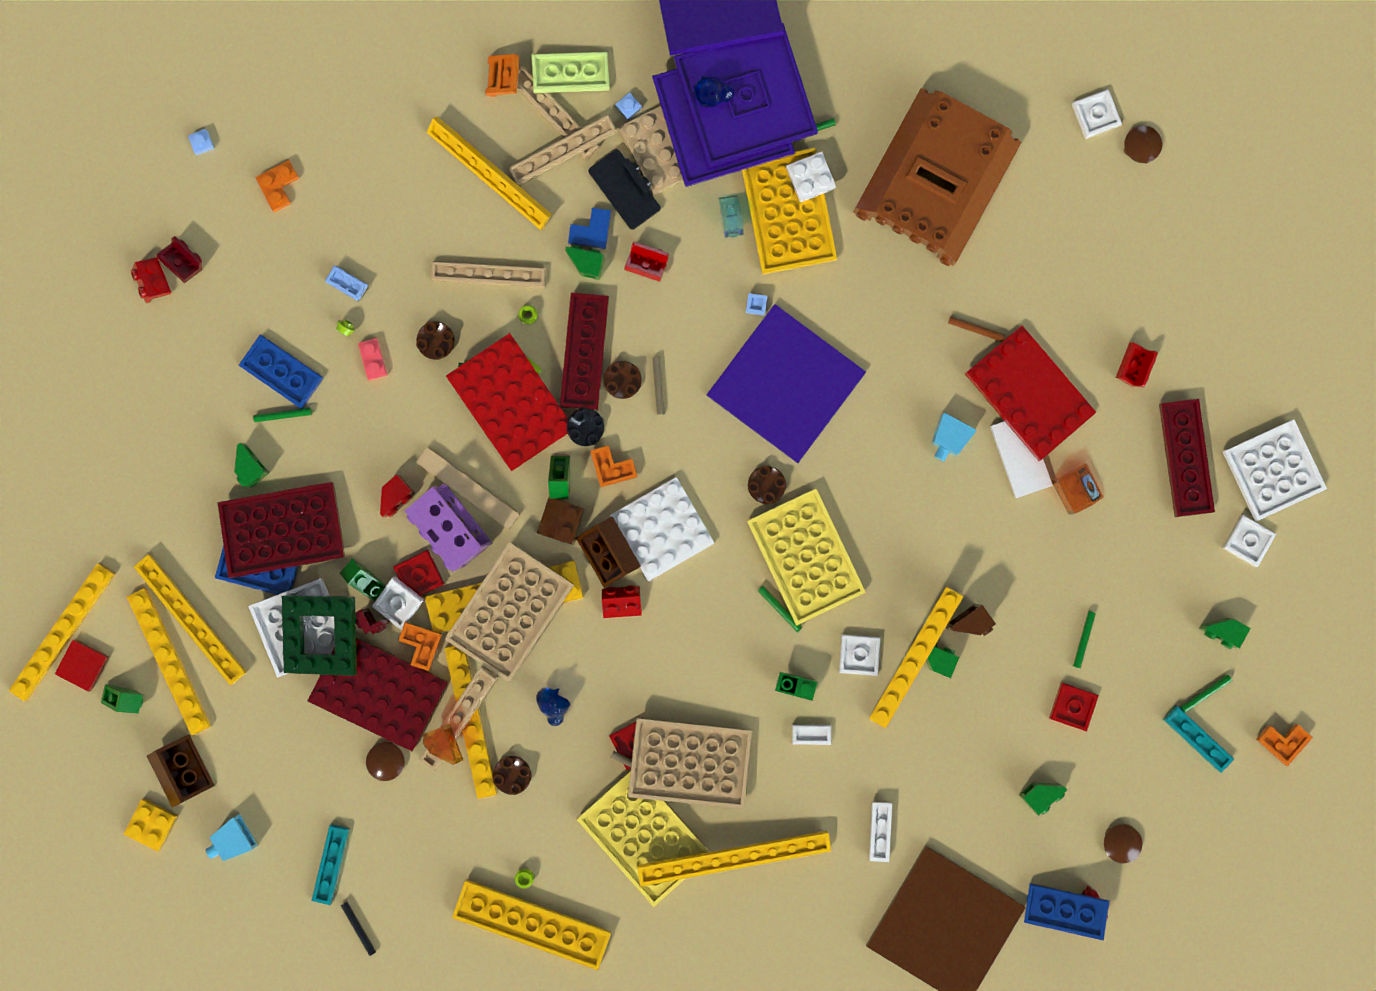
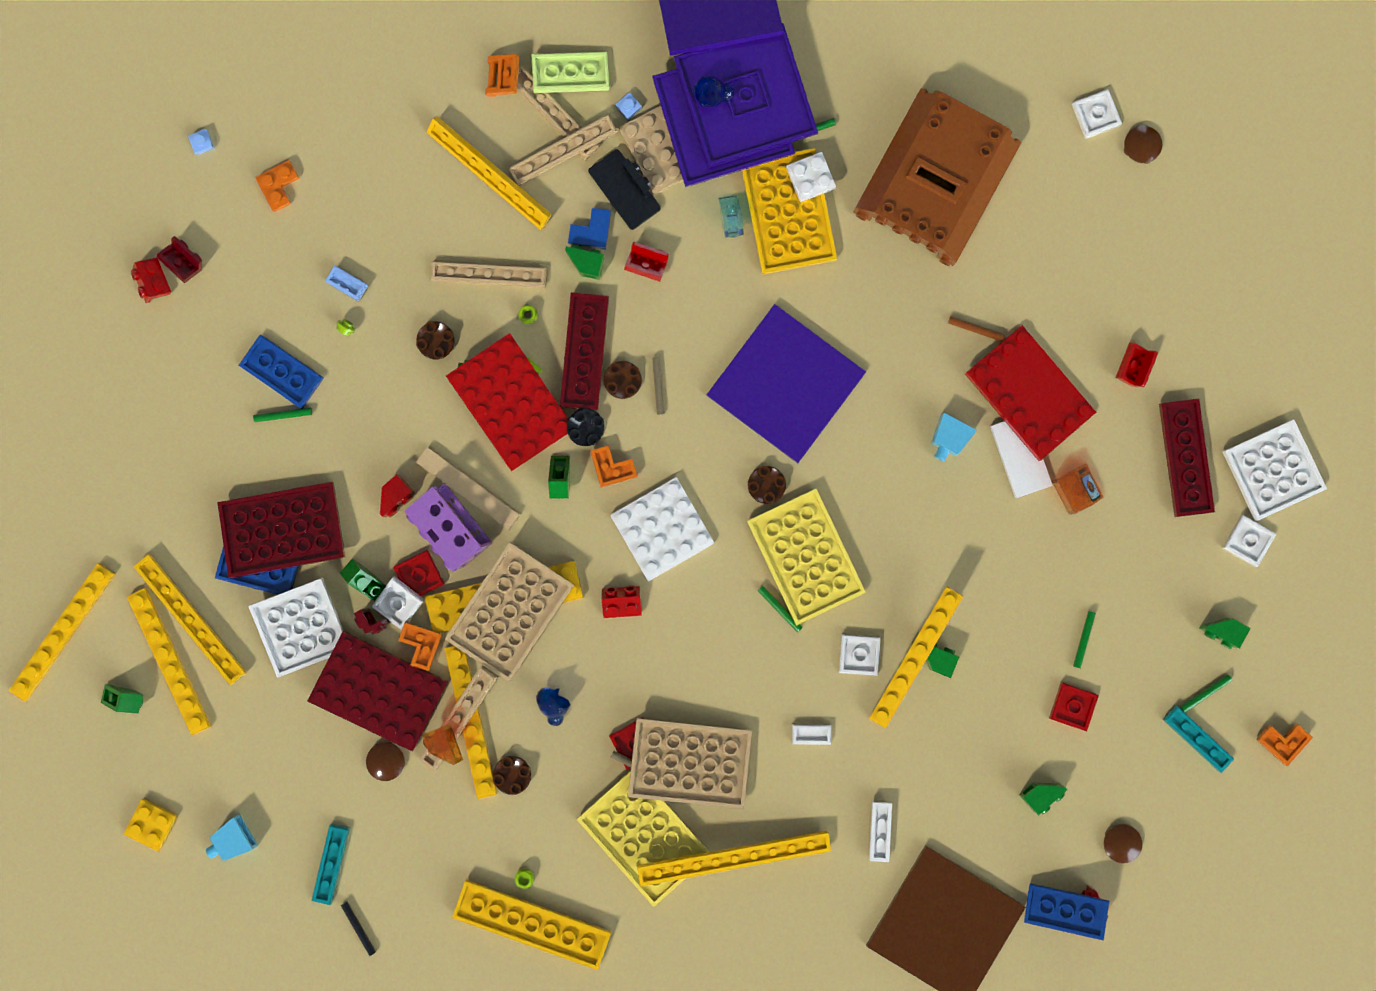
red tile [55,640,109,692] -> none
reddish brown slope [147,735,215,808] -> none
green slope [234,443,269,488] -> none
dark green plate [281,595,357,676] -> none
coral plate [358,338,388,381] -> none
reddish brown slope [537,497,585,545] -> none
reddish brown slope [576,516,641,588] -> none
light blue plate [746,293,767,316] -> none
green slope [775,672,818,701] -> none
reddish brown slope [945,604,996,636] -> none

